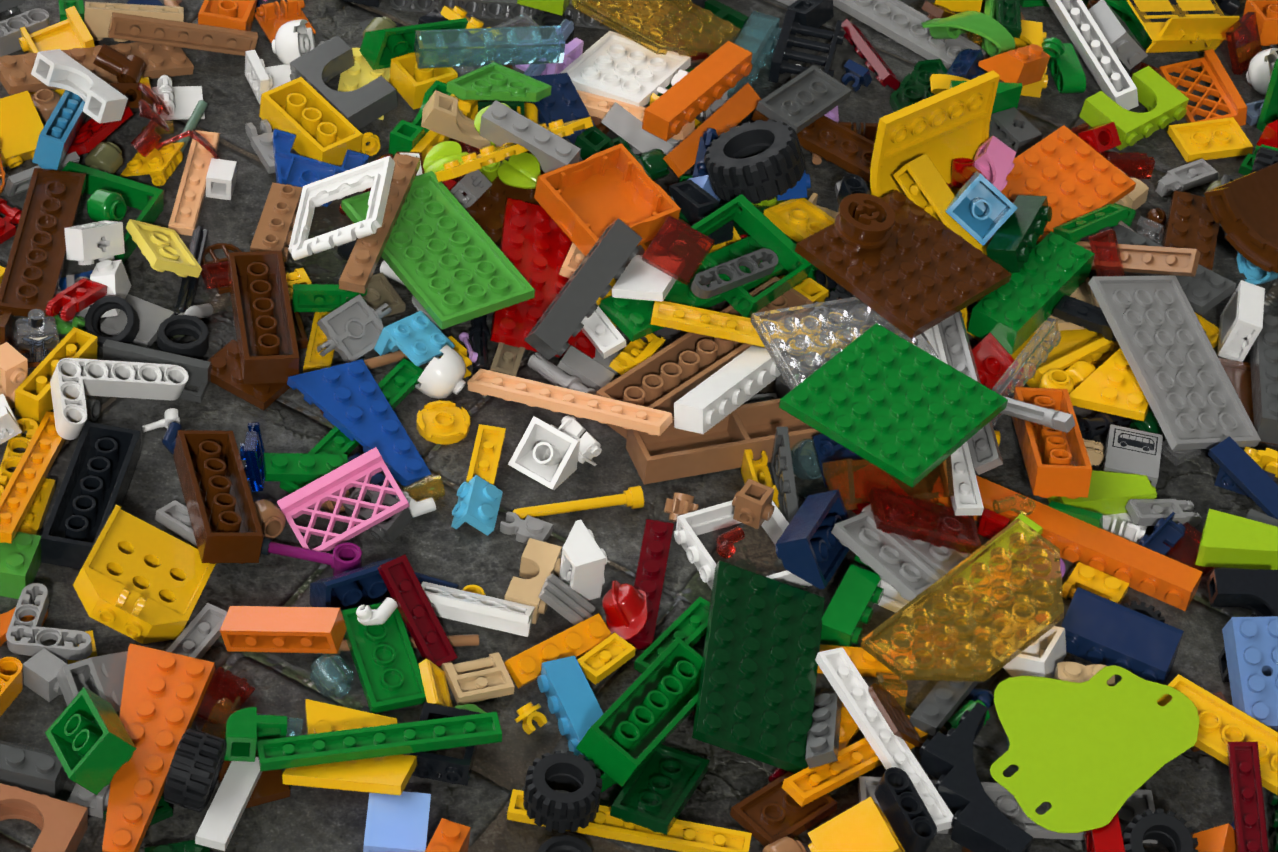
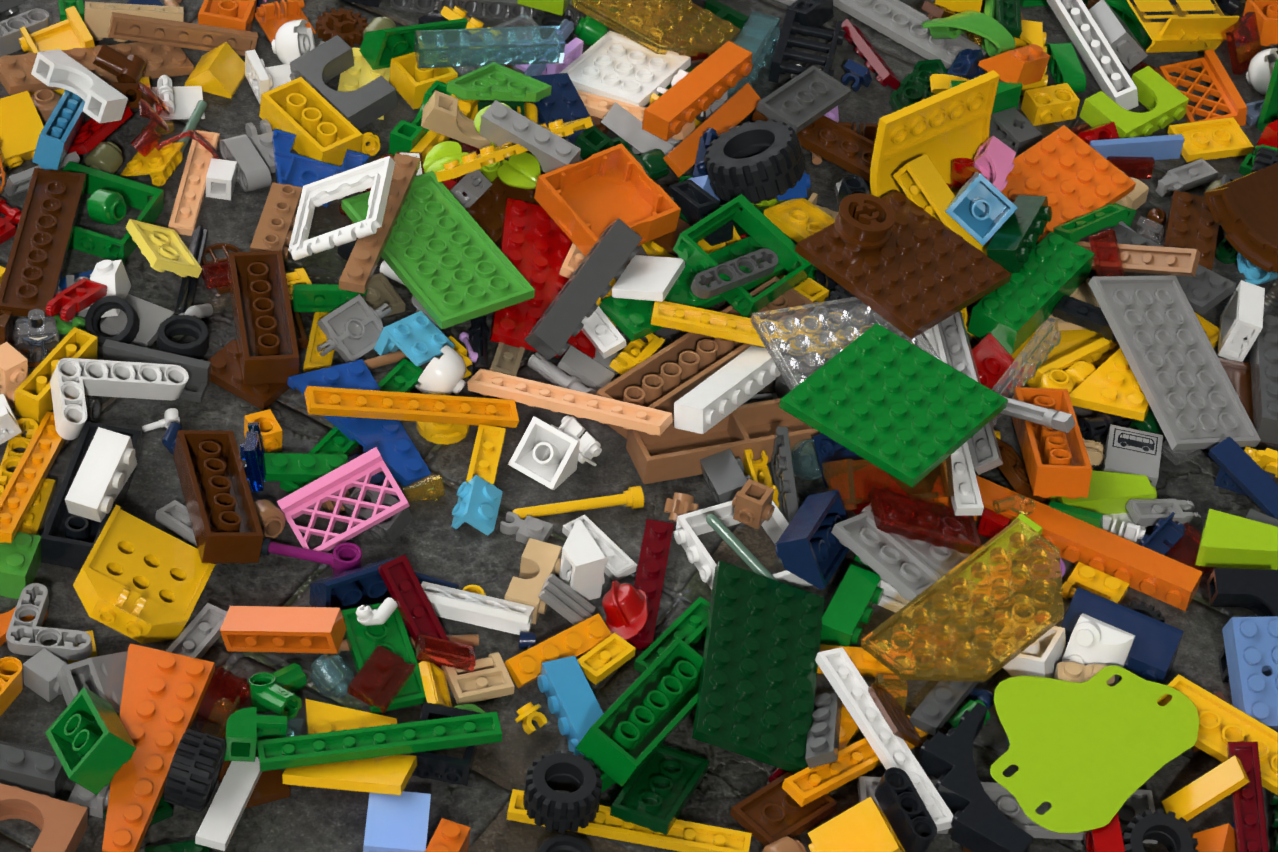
white brick [64,220,125,265] -> none
white arm [396,491,436,517] -> none
clear red tile [642,215,715,285] -> none
clear red arm [716,526,745,559] -> none
green plate [1042,37,1065,59] -> none
none -> white wedge [65,427,137,522]
none -> yellow slope [185,42,245,99]
none -> light grey beam [220,134,272,192]
none -> light orange brick [244,409,283,457]
none -> green piece [249,663,307,720]
none -> light orange plate [304,386,519,428]
none -> reddish brown gear [316,8,368,48]
none -> clear red plate [347,645,415,713]
none -> clear red tile [415,634,476,672]
none -> dark blue hand [518,631,536,649]
none -> white tile [562,515,637,581]
none -> green head [574,13,610,47]
none -> dark grey brick [700,449,752,505]
none -> sand green piece [706,514,778,581]
none -> reddish brown tile [996,437,1051,505]
none -> yellow brick [1021,83,1080,126]
none -> white slope [1062,613,1135,685]
none -> medium blue tile [1089,134,1184,163]
none -> yellow tile [1162,755,1250,821]
none -> dark green plate [1215,238,1238,264]

